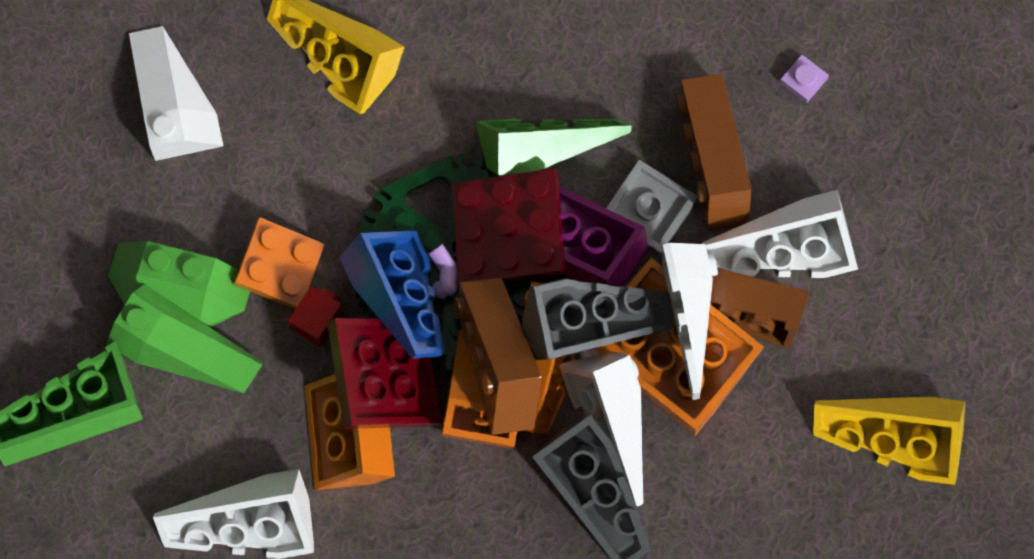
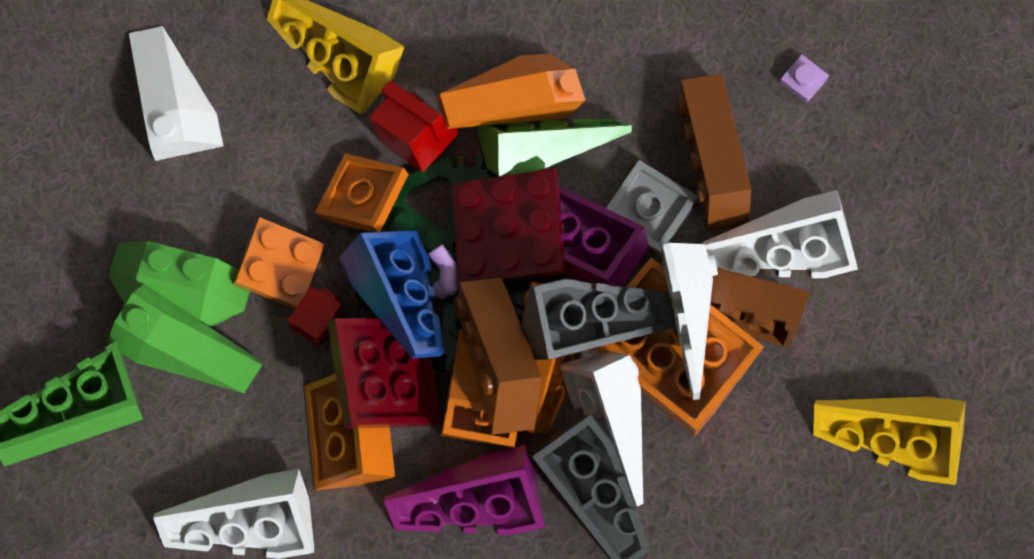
none -> orange plate [315,153,409,232]
none -> red plate [369,81,459,173]
none -> magenta wedge [384,445,545,535]
none -> orange wedge [437,53,585,129]

